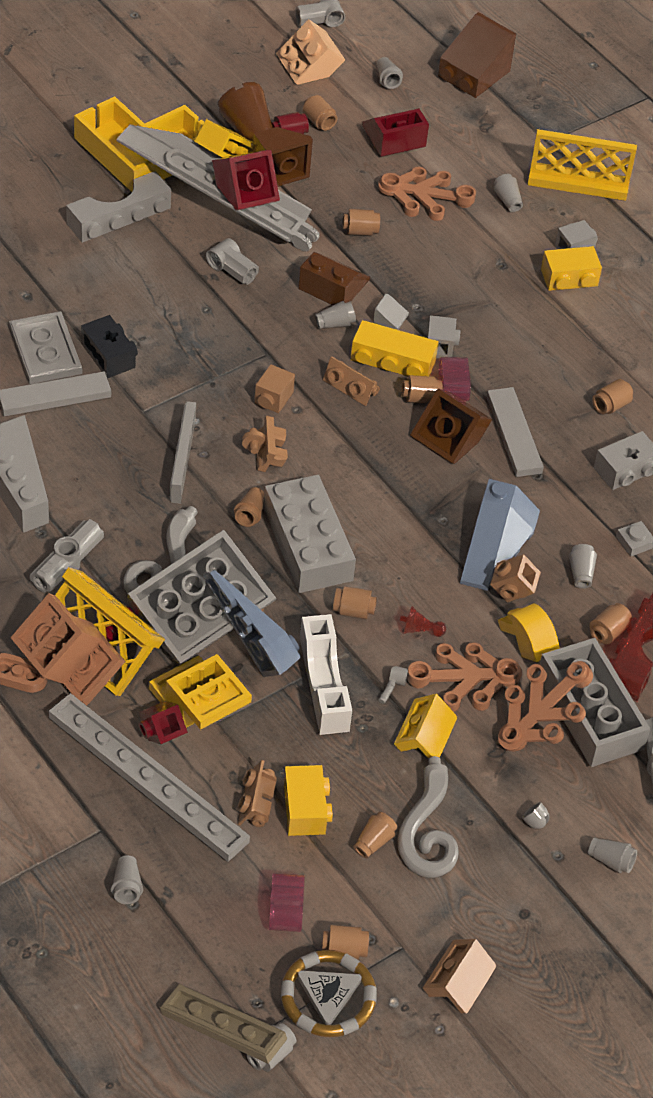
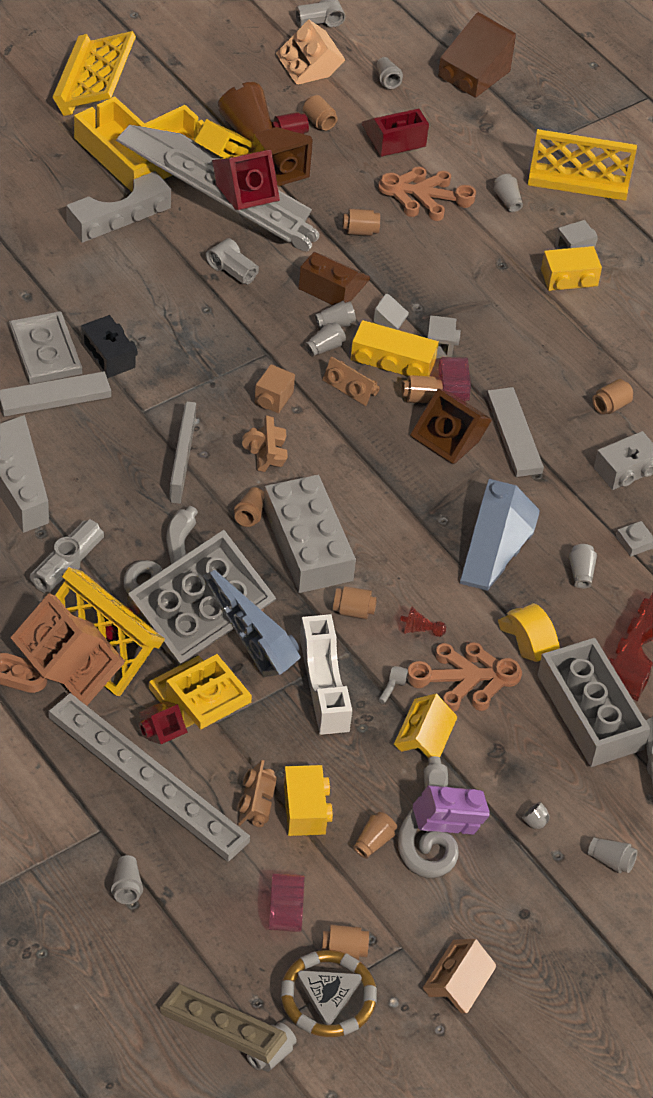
medium nougat brick [490,554,541,602] -> none
nougat plant [498,661,593,751] -> none
medium nougat brick [590,603,632,645] -> none
none -> yellow fence [53,31,136,116]
none -> light grey cone [305,322,346,357]
none -> medium lavender brick [413,785,490,835]

